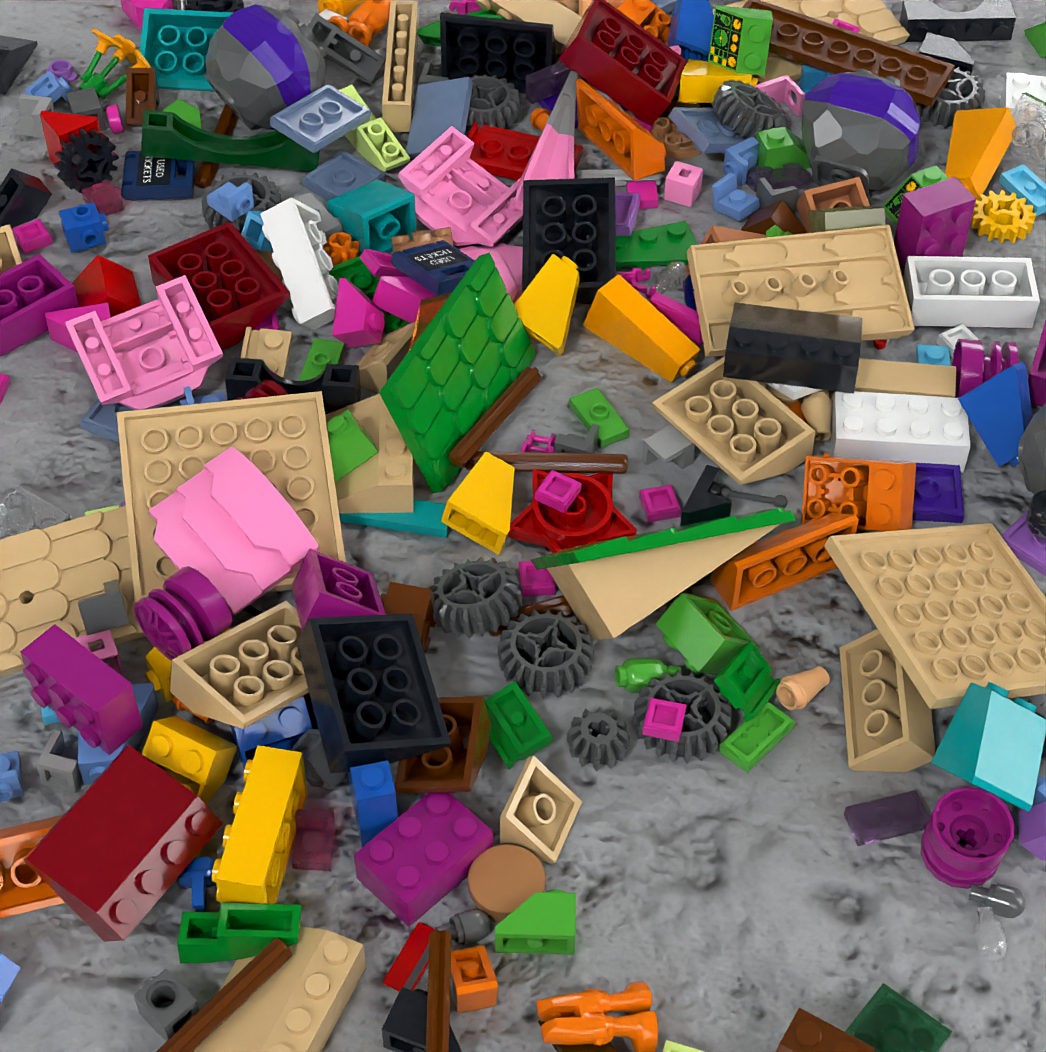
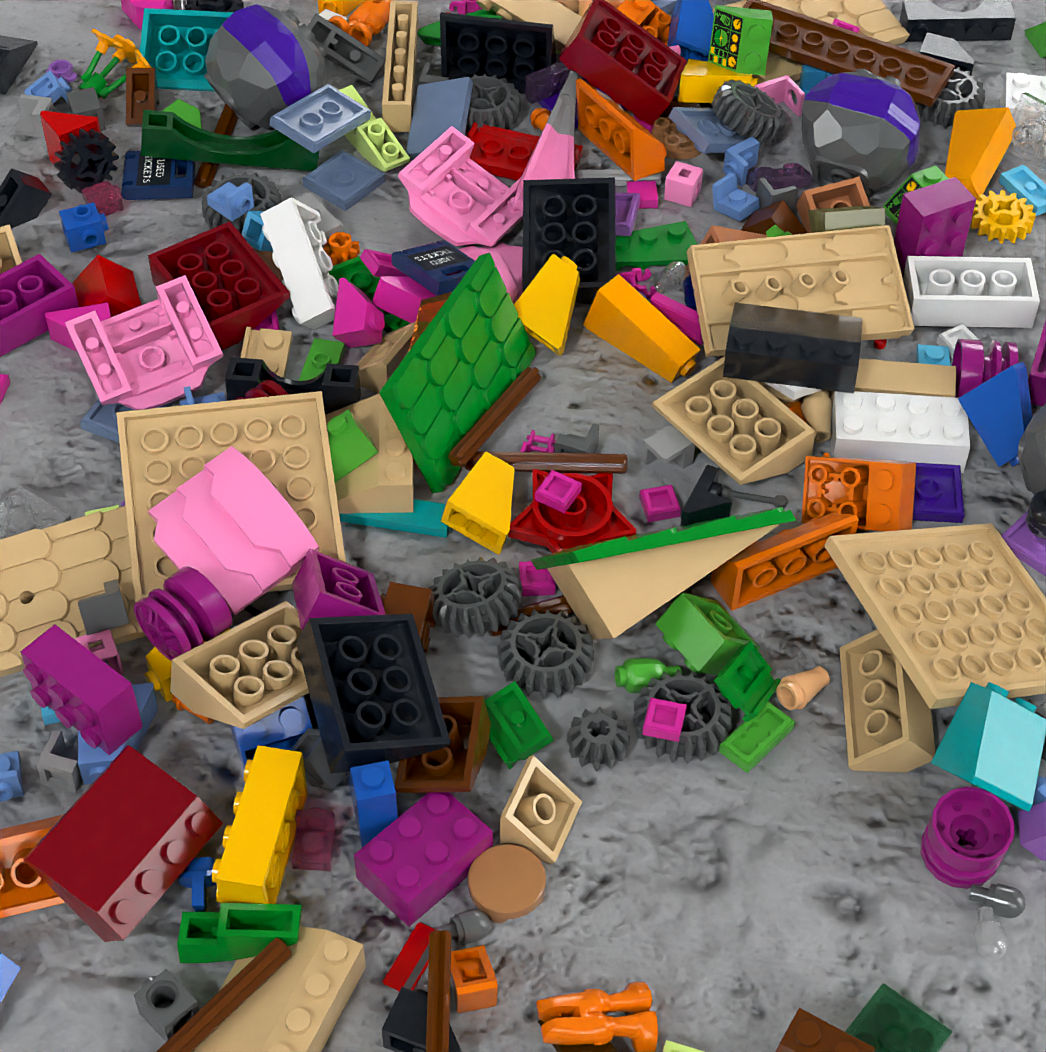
dark pink tile [12,219,53,254] -> none
dark pink tile [106,104,124,135] -> none
yellow slope [142,716,237,805] -> none
teal slope [326,179,416,256] -> none
medium nougat tile [391,227,454,252] -> none
bright green slope [495,889,576,955] -> none
bright green plate [569,387,630,448] -> none
bright green slope [756,127,811,177] -> none
clear purple plate [844,790,929,846] -> none

